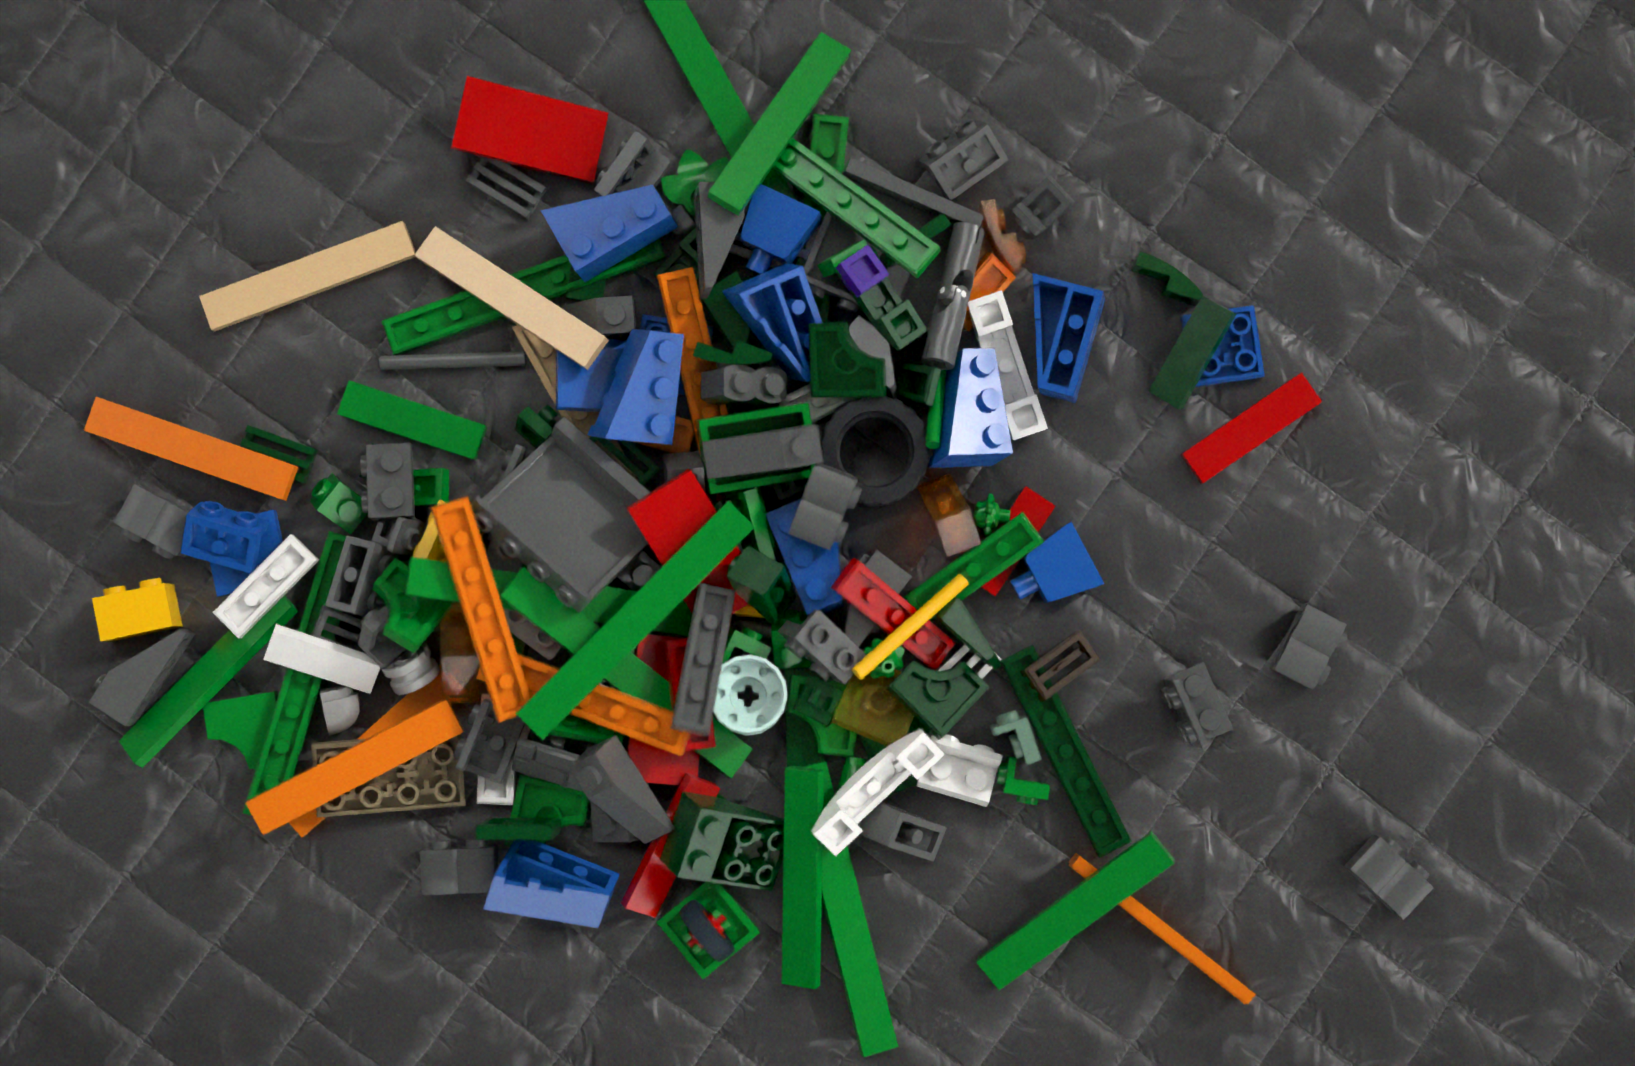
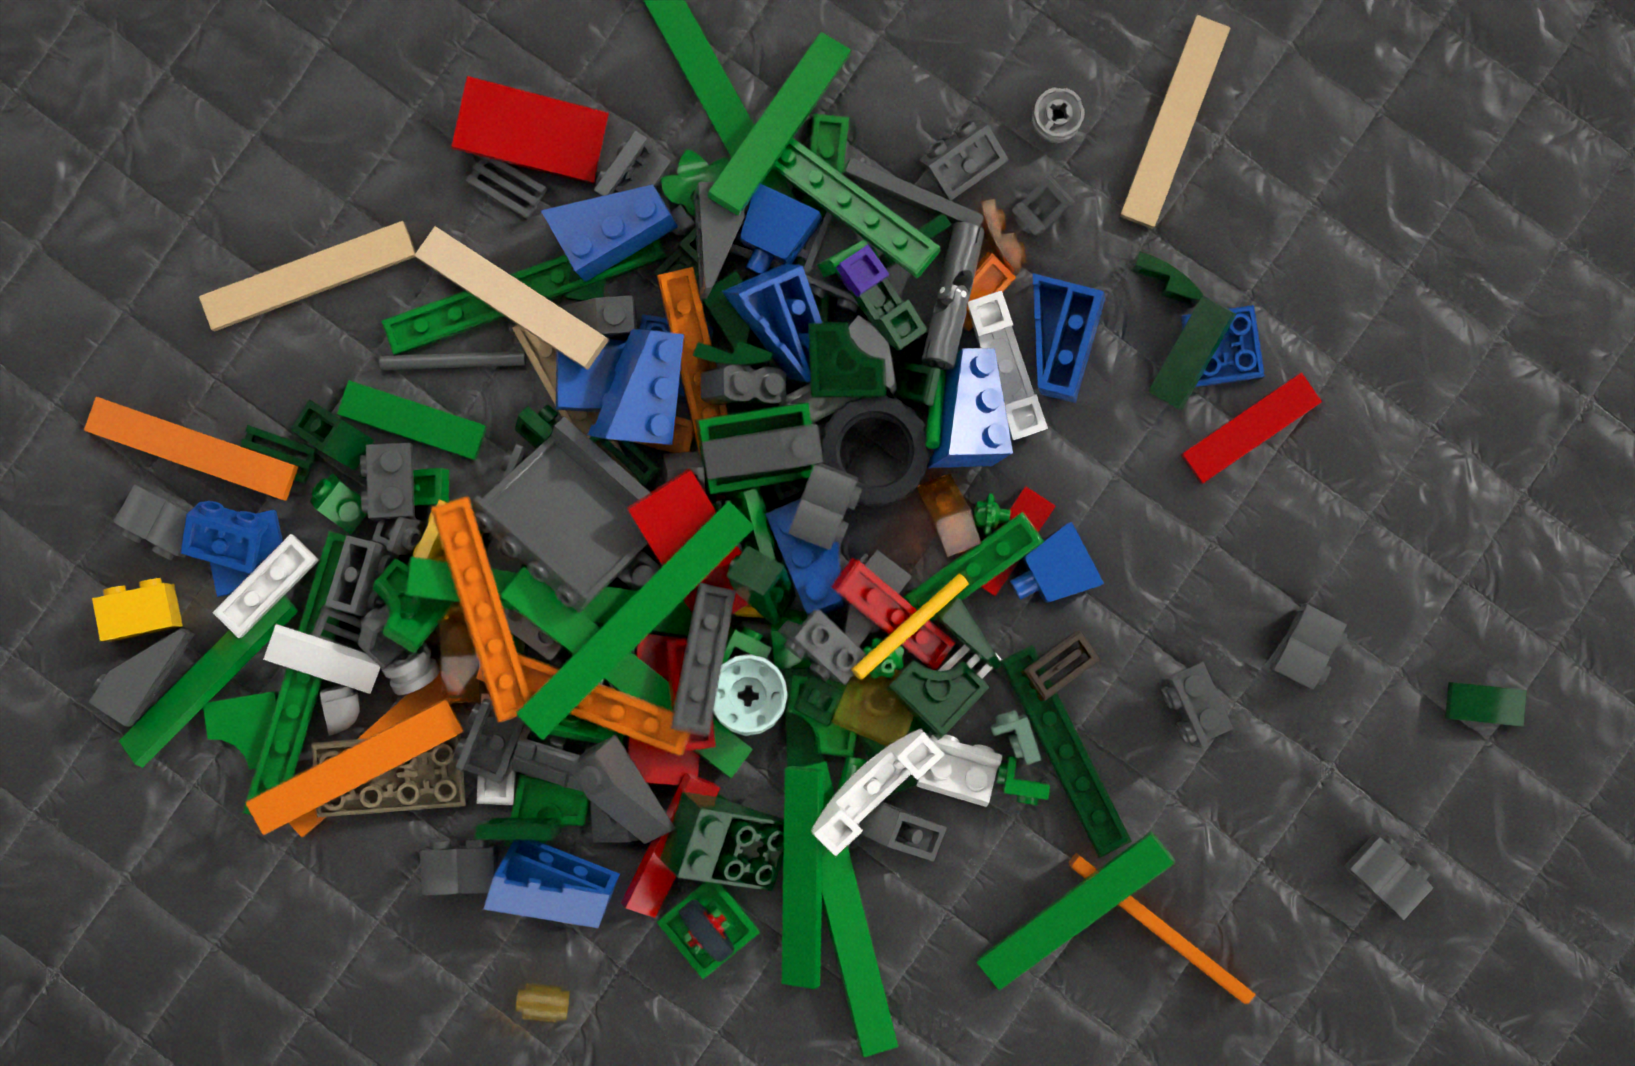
none -> dark green slope [290,399,374,471]
none -> clear yellow brick [515,982,570,1024]
none -> light grey wheel [1032,87,1085,143]
none -> tan tile [1119,15,1231,229]
none -> dark green slope [1445,682,1527,727]

